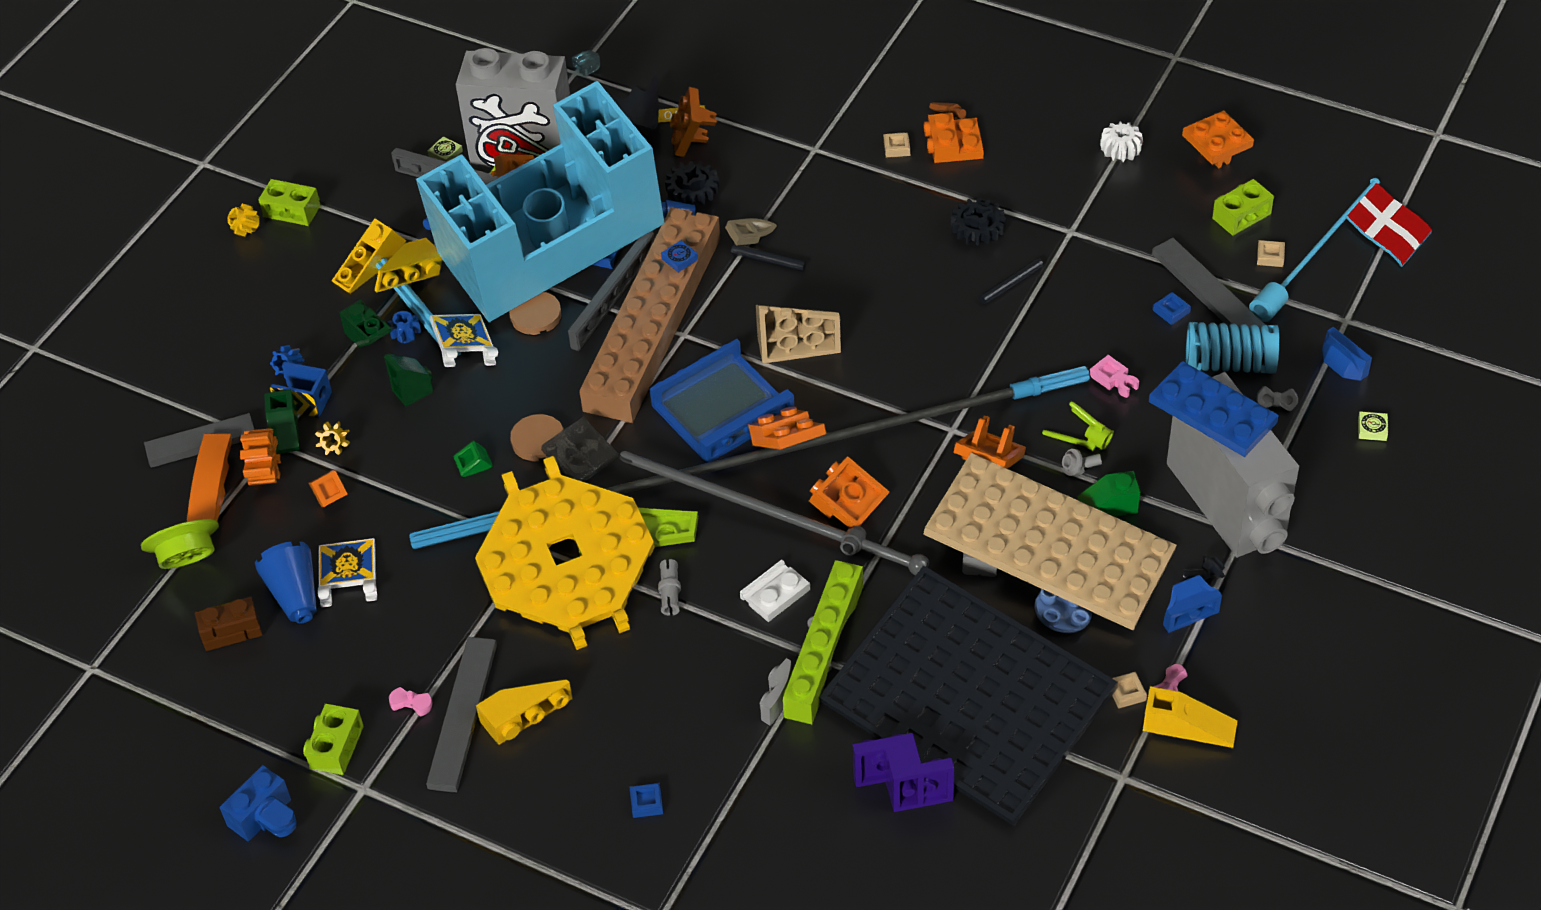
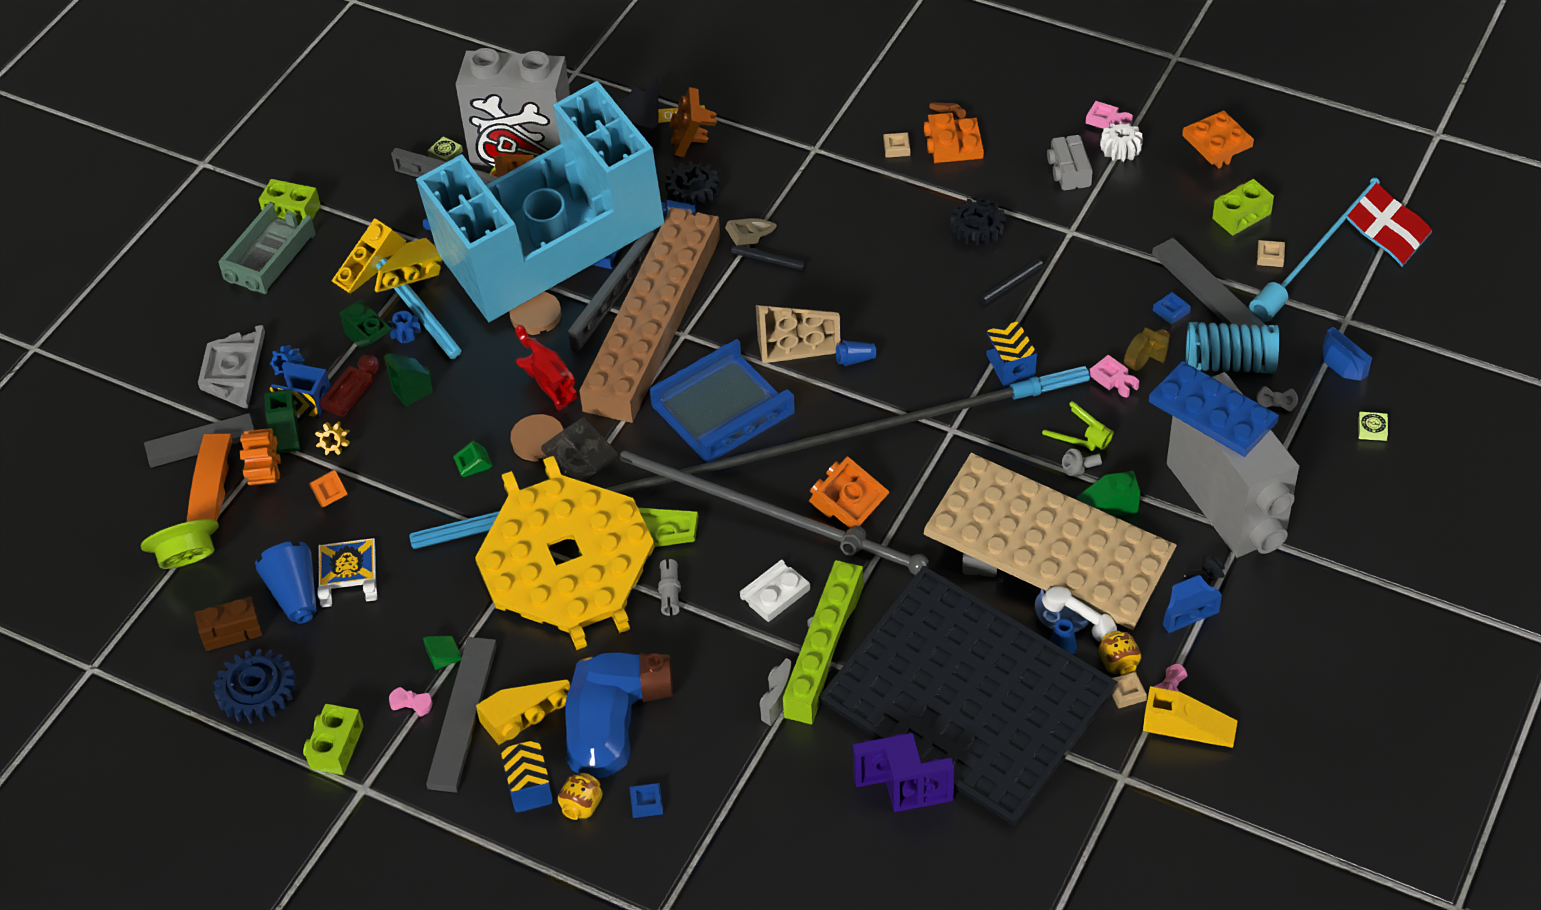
blue brick [220,765,297,842] -> none
yellow gear [228,203,259,237] -> none
flag [430,314,498,367] -> none
clear light blue tile [571,51,600,76] -> none
blue tile [661,240,698,273] -> none
orange plate [748,407,826,450] -> none
orange plate [953,415,1026,469] -> none
none -> light grey wing [198,325,265,408]
none -> dark blue gear [213,649,296,723]
none -> sand green door [218,202,316,294]
none -> clear red plate [319,354,379,417]
none -> green slope [423,636,462,670]
none -> piece [500,739,553,812]
none -> red animal [515,325,577,411]
none -> yellow head [558,773,603,820]
none -> blue piece [565,653,673,778]
none -> blue cone [835,340,876,366]
none -> piece [986,322,1037,386]
none -> white bar [1042,586,1117,642]
none -> light grey brick [1047,135,1092,190]
none -> blue cone [1049,619,1077,655]
none -> bright pink plate [1086,101,1133,129]
none -> yellow head [1098,631,1142,675]
none -> clear yellow piece [1124,327,1170,371]

